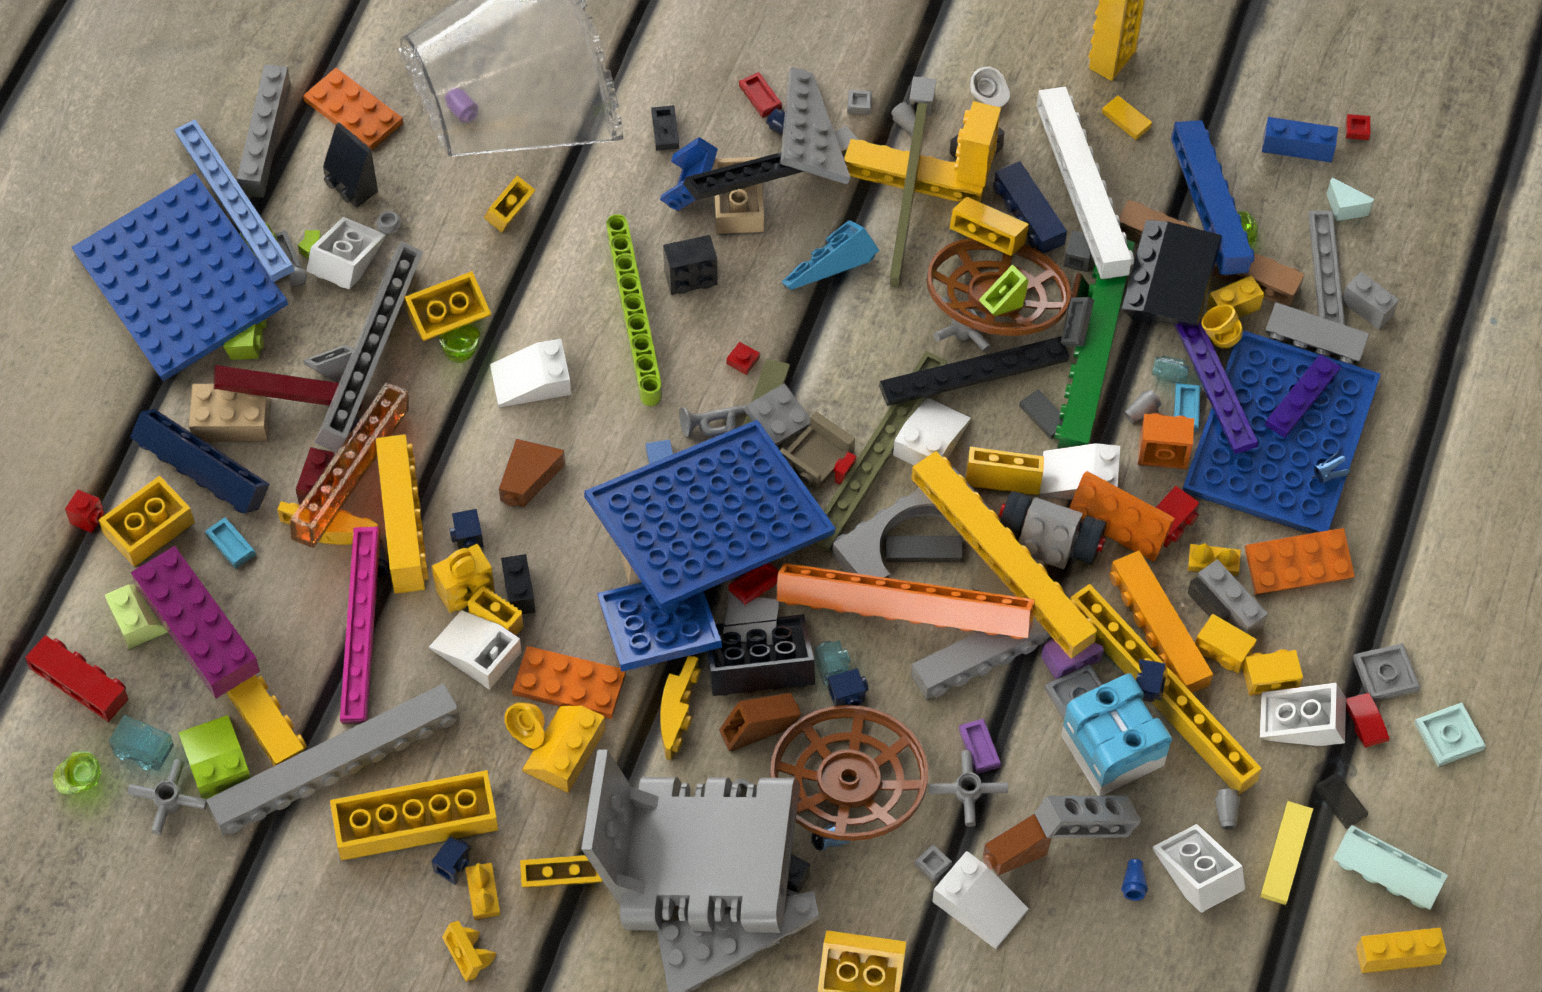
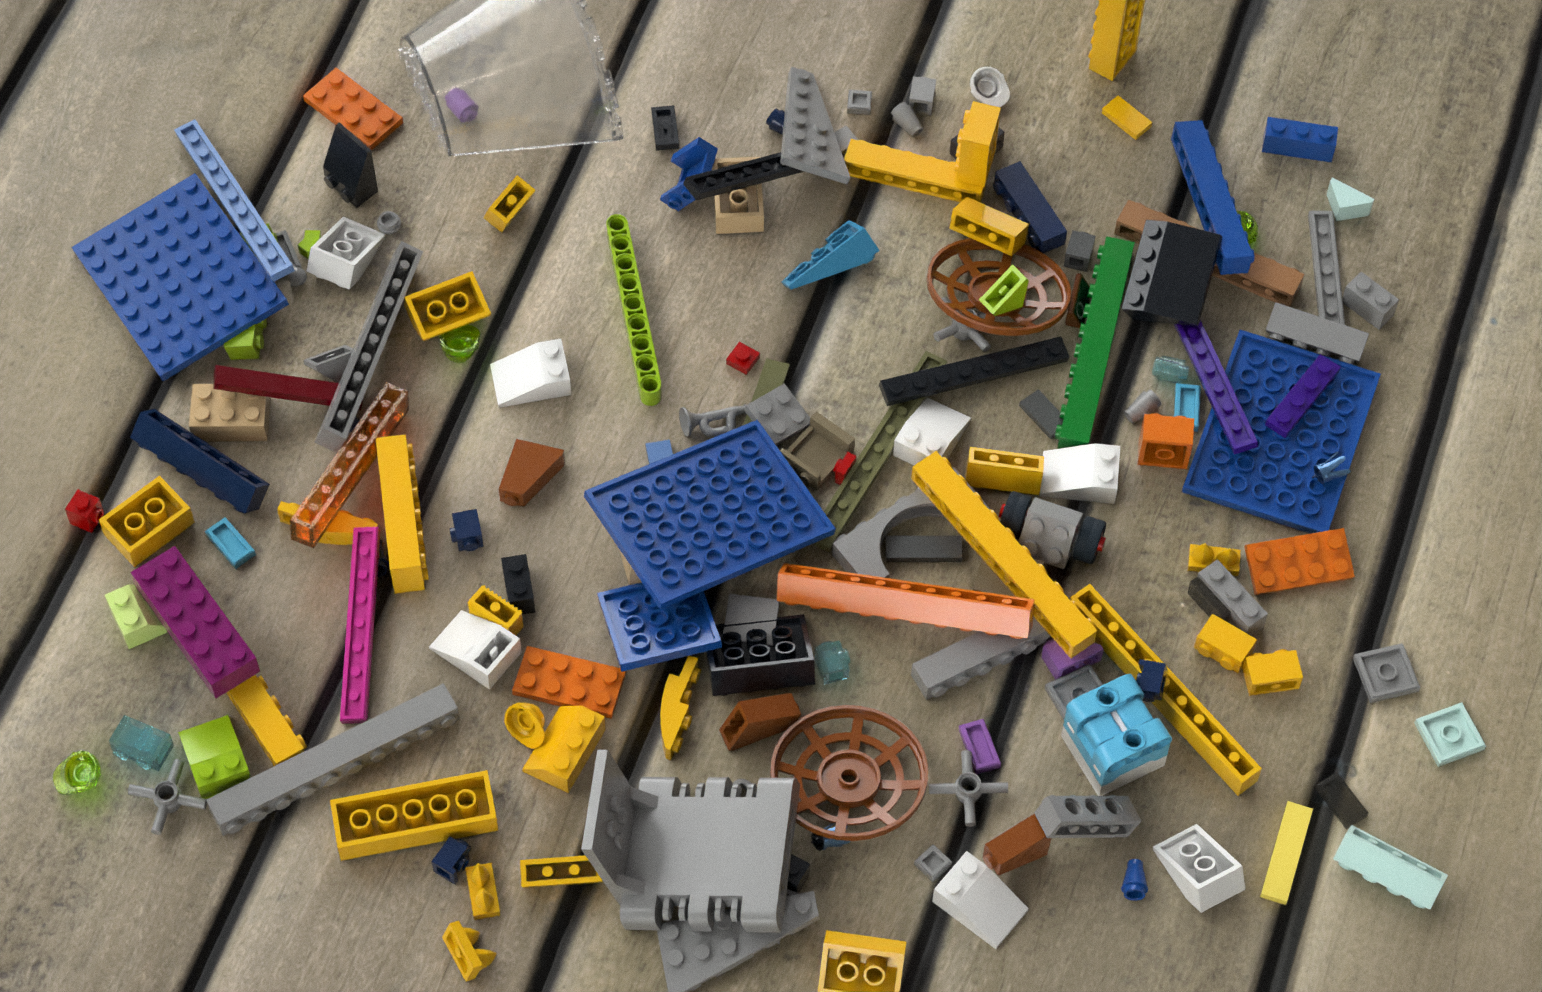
red brick [25,635,129,723] -> none
light grey brick [237,65,291,198] -> none
dark red brick [295,447,337,509] -> none
yellow brick [432,544,495,613] -> none
black brick [663,235,718,295] -> none
red tile [728,562,779,605] -> none
red tile [739,72,782,118] -> none
dark blue brick [827,668,869,706] -> none
olive tile [890,103,927,288] -> none
white brick [1036,87,1134,279] -> none
dark grey plate [1060,297,1094,346] -> none
orange plate [1069,471,1175,562] -> none
light orange brick [1109,550,1213,693] -> none
red brick [1155,485,1200,548] -> none
yellow helmet [1201,304,1243,349] -> none
yellow brick [1206,275,1264,318] -> none
light grey cone [1215,789,1241,829] -> none
white slope [1260,683,1346,746] -> none
red plate [1345,114,1370,140] -> none
red slope [1346,693,1389,748] -> none
yellow brick [1356,927,1447,973] -> none

